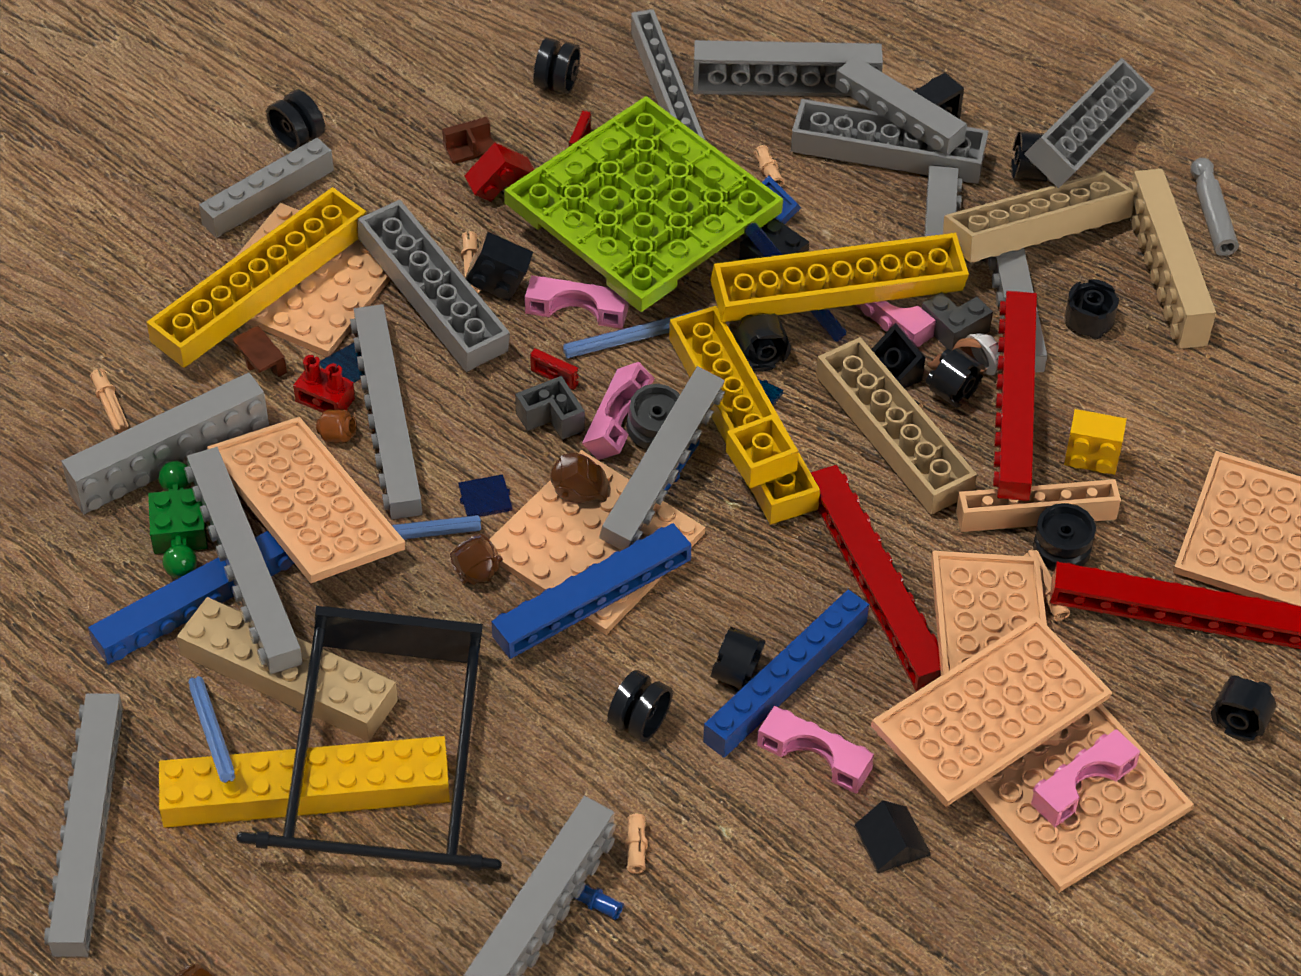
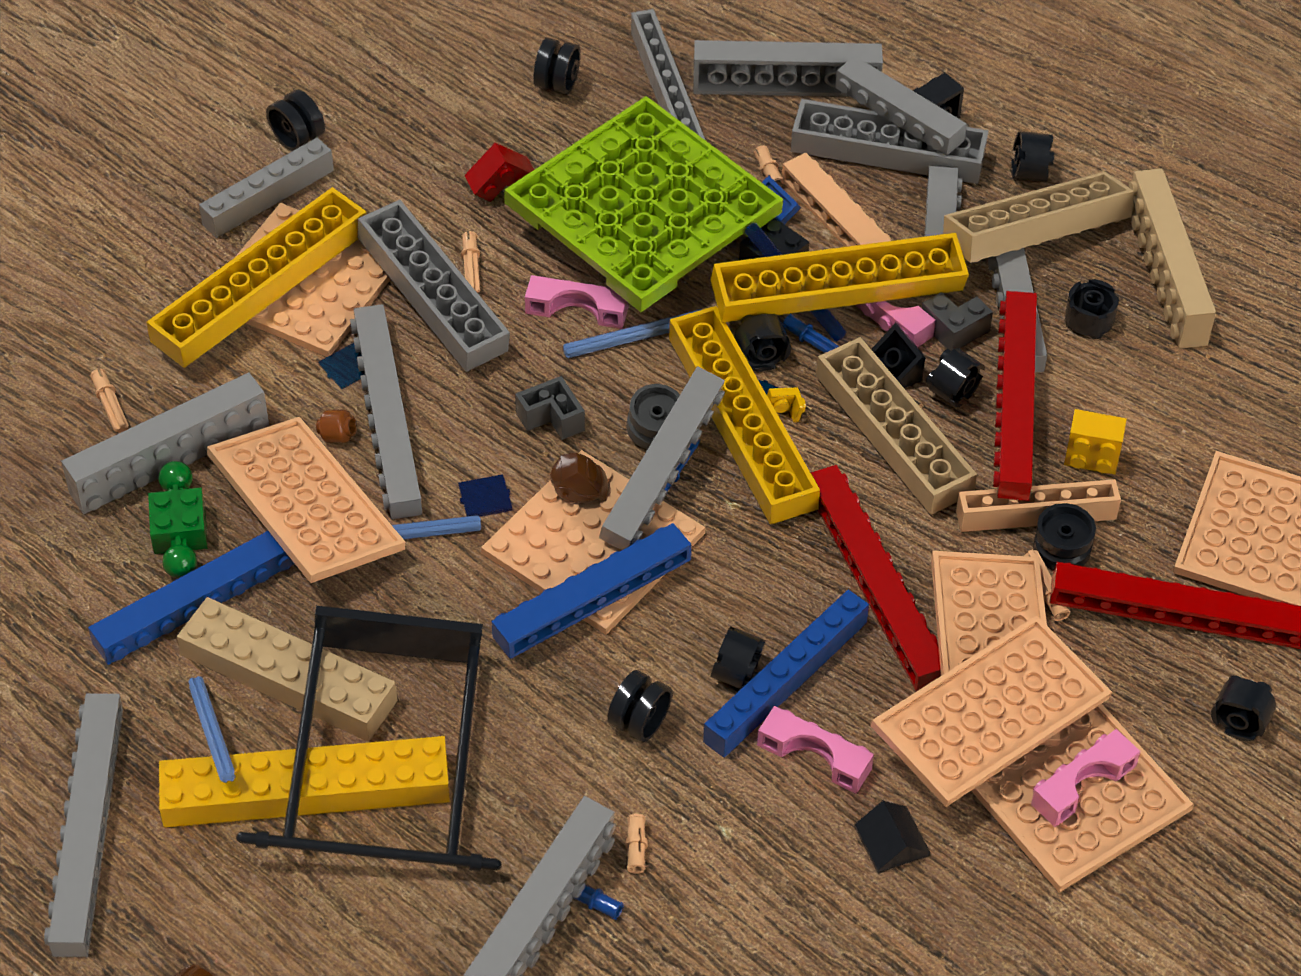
light grey brick [184,447,303,674] -> none
copper panel [233,326,287,378] -> none
red brick [293,355,355,413] -> none
copper panel [442,117,494,164] -> none
reddish brown helmet [450,534,503,586] -> none
black brick [465,232,533,301] -> none
red tile [530,348,579,390] -> none
red tile [569,110,591,146] -> none
bright pink arch [582,362,655,460] -> none
yellow brick [726,414,799,488] -> none
white piece [927,334,1000,375] -> none
light grey brick [1024,58,1155,189] -> none
light grey piece [1190,158,1239,256] -> none
none -> yellow bracket [767,387,806,423]
none -> light nougat brick [782,153,892,247]
none -> blue axle [783,314,839,353]

